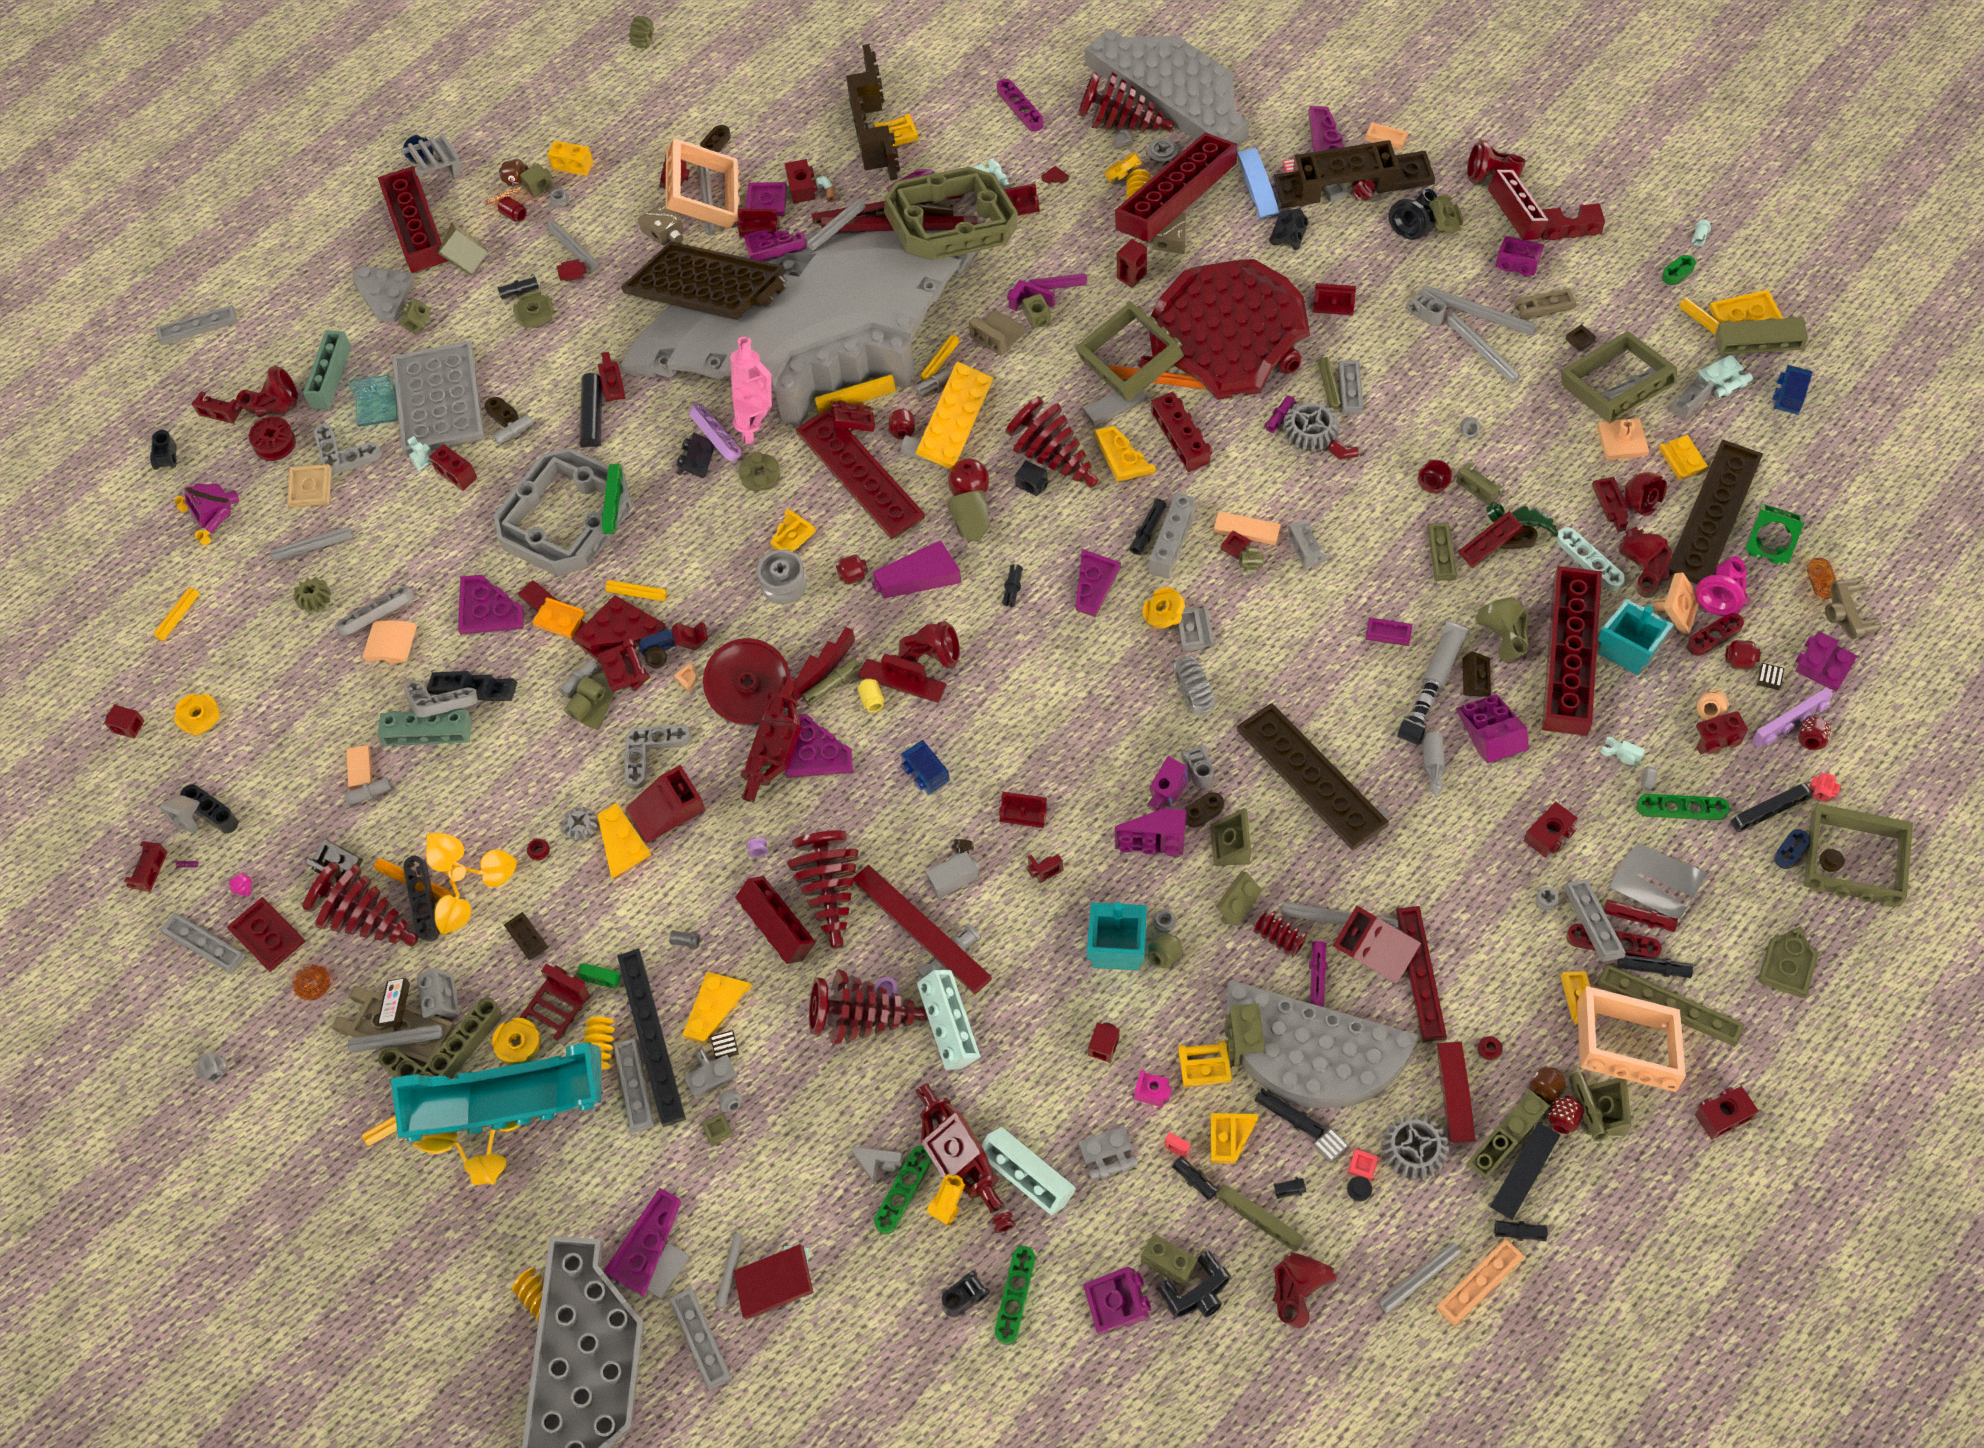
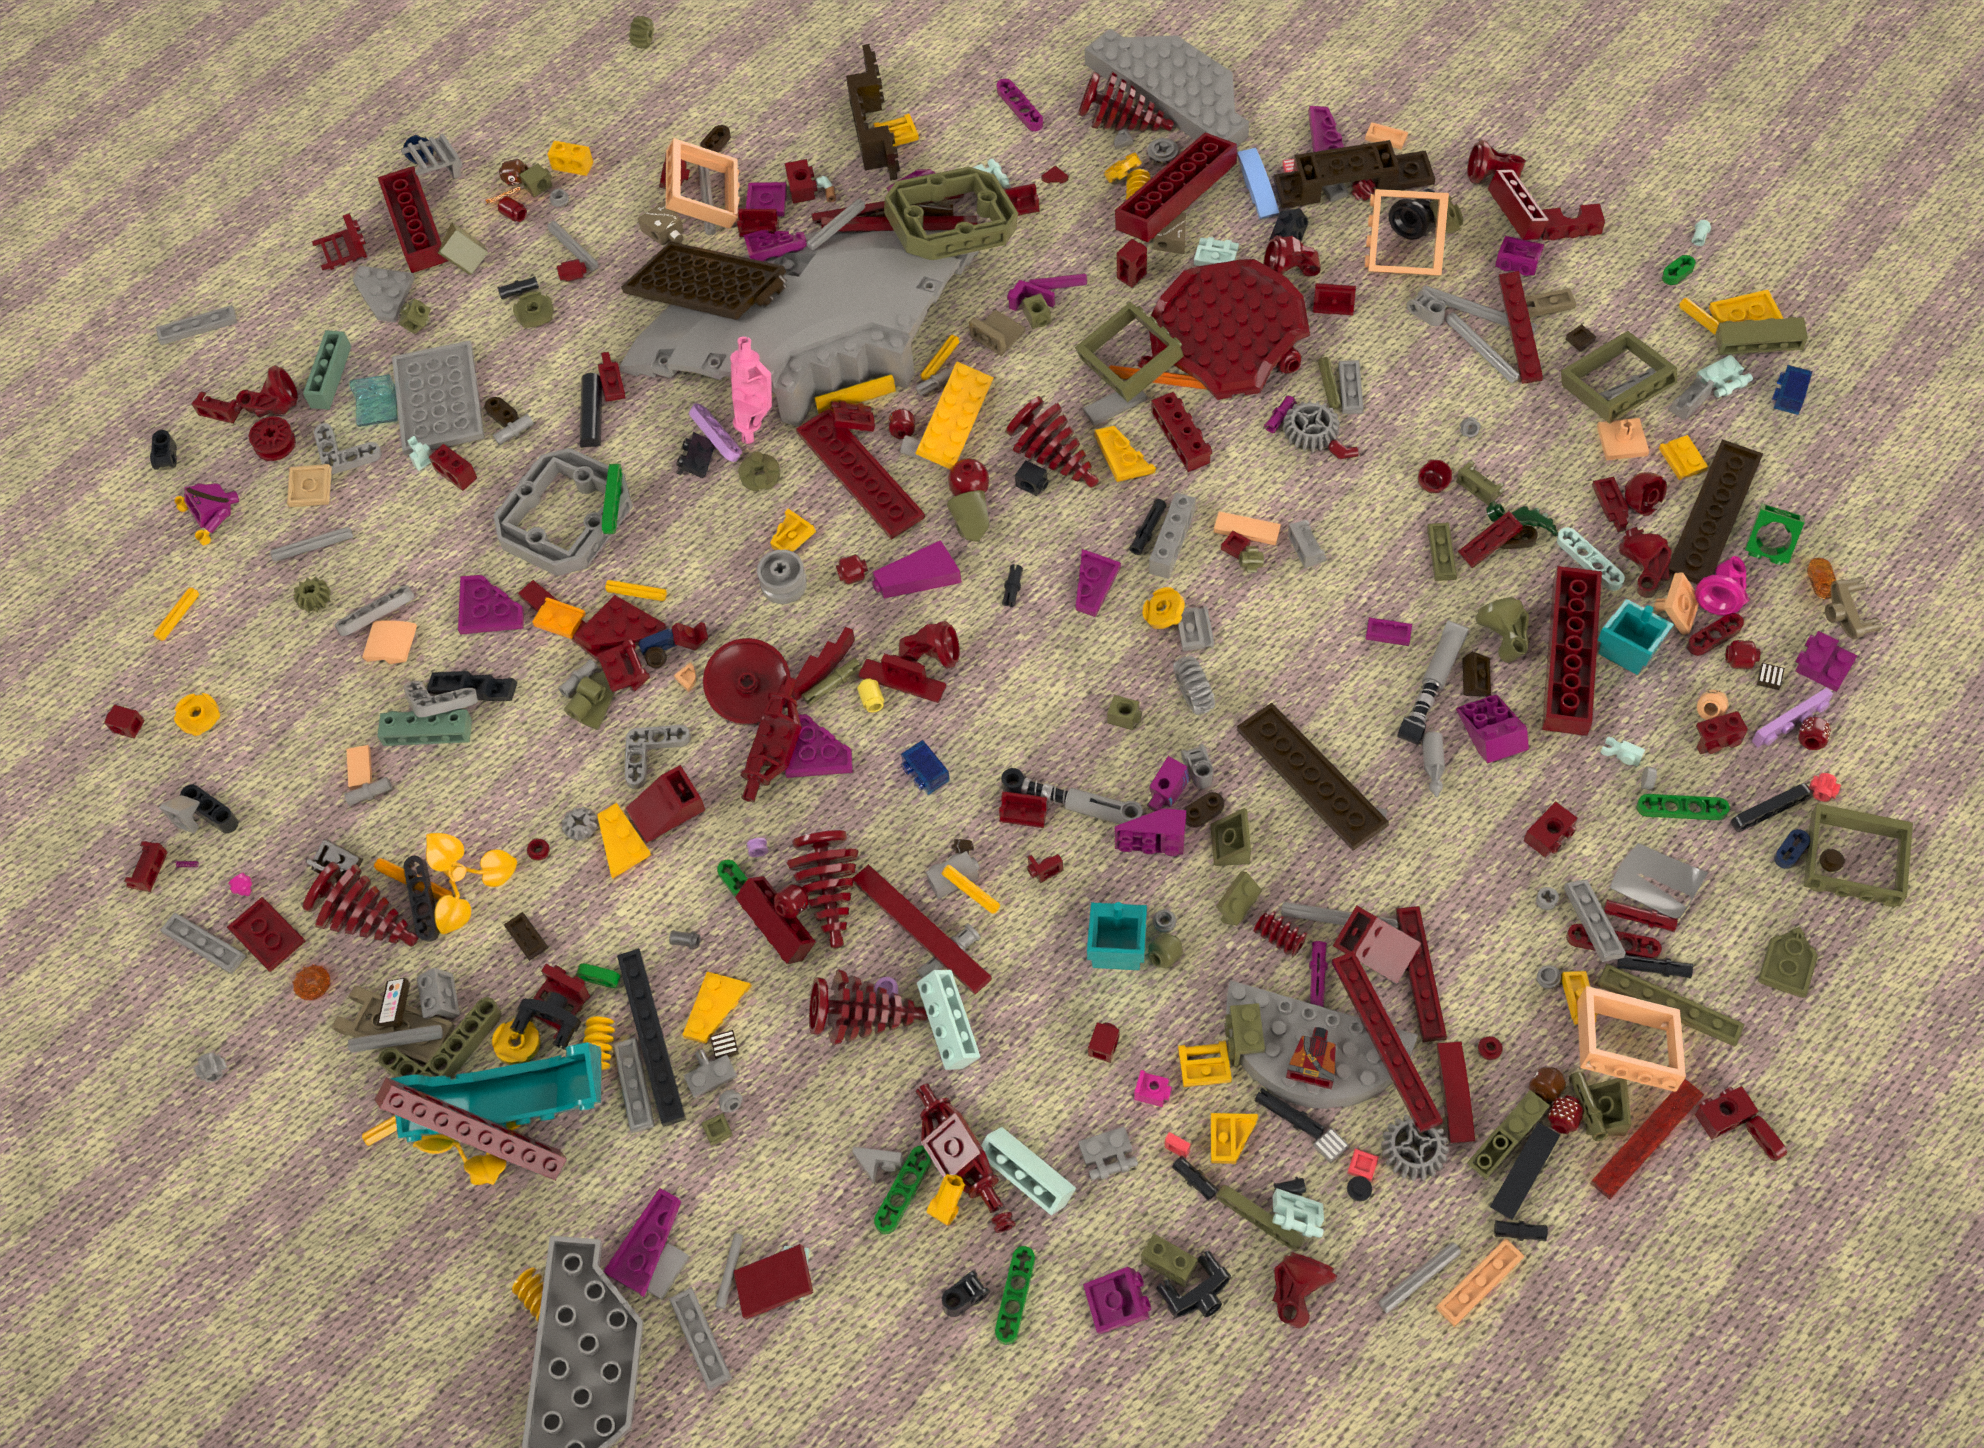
none -> dark red plate [312,213,367,271]
none -> brick [374,1077,567,1181]
none -> black connector [510,992,581,1050]
none -> green beam [717,859,748,897]
none -> dark red head [774,884,809,919]
none -> yellow axle [941,865,1000,914]
none -> piece [1001,768,1143,824]
none -> olive brick [1107,695,1142,730]
none -> light aqua plate [1194,237,1239,266]
none -> dark red piece [1263,236,1321,276]
none -> light aqua plate [1273,1188,1324,1239]
none -> torso [1286,1027,1336,1090]
none -> dark red plate [1332,951,1443,1133]
none -> light nougat window [1364,189,1449,276]
none -> dark red plate [1498,271,1543,384]
none -> light grey plate [1537,965,1562,989]
none -> clear red plate [1590,1079,1705,1200]
none -> dark red beam [1746,1115,1787,1162]

